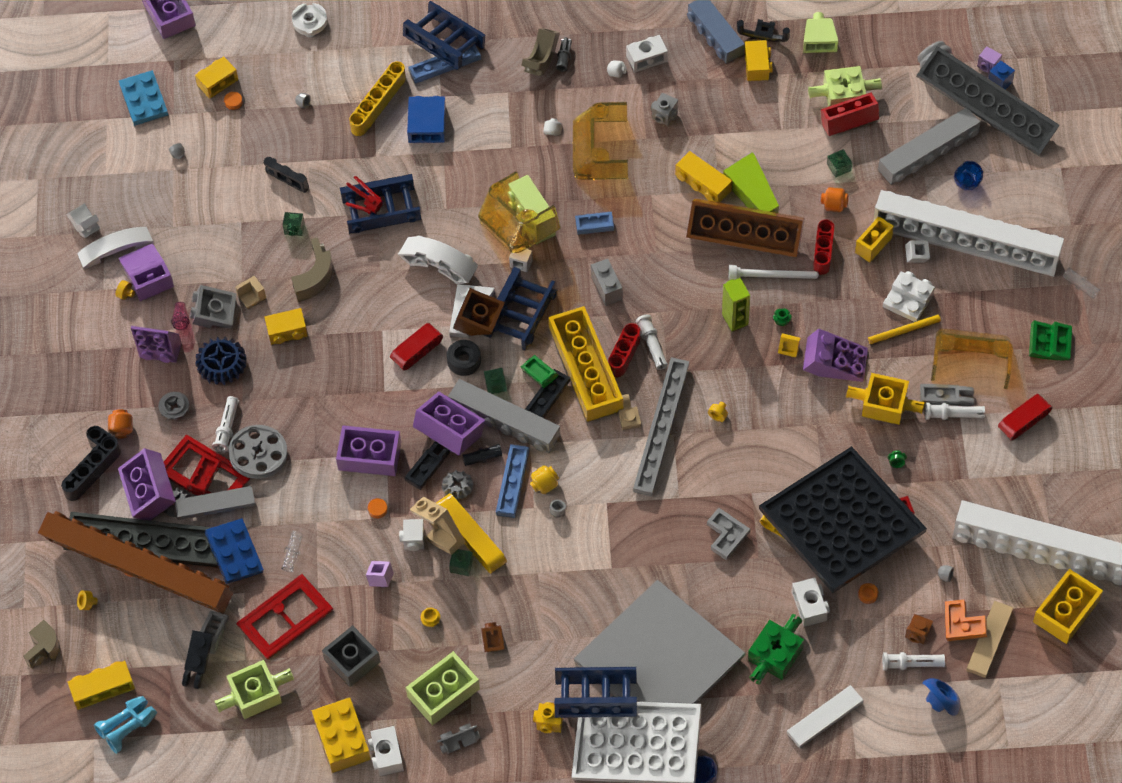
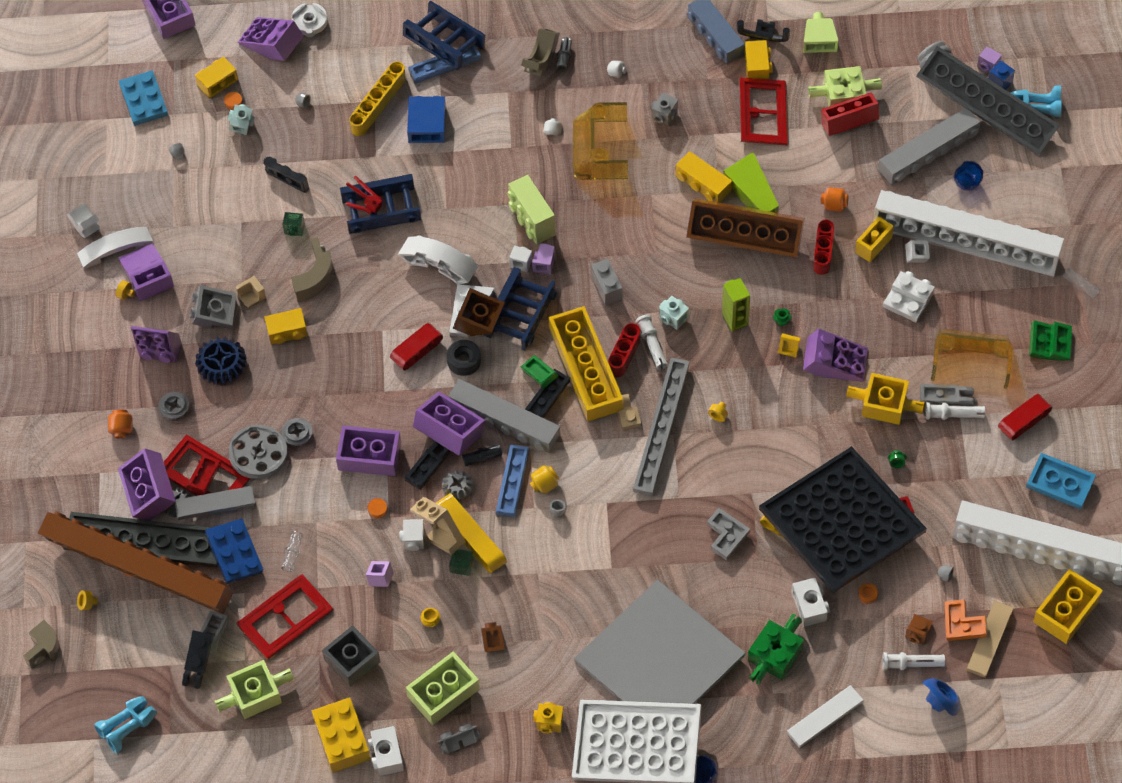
black beam [61,426,121,501] -> none
yellow brick [67,660,135,710] -> none
clear pink cone [171,302,190,330] -> none
white pin [212,396,239,453] -> none
clear yellow windscreen [478,171,561,253] -> none
clear green plate [484,368,507,394] -> none
dark blue fence [554,667,637,718] -> none
medium blue plate [575,212,614,235] -> none
white brick [626,35,668,73] -> none
white piece [728,265,819,280] -> none
clear green plate [827,149,852,178] -> none
yellow bar [868,315,941,345] -> none
none -> light aqua brick [228,104,255,135]
none -> medium lavender slope [238,17,304,61]
none -> flat silver gear [282,418,312,447]
none -> lavender brick [532,244,555,275]
none -> light aqua brick [659,296,689,330]
none -> red door [739,77,788,145]
none -> medium azure piece [1010,85,1061,117]
none -> dark azure plate [1026,453,1096,510]

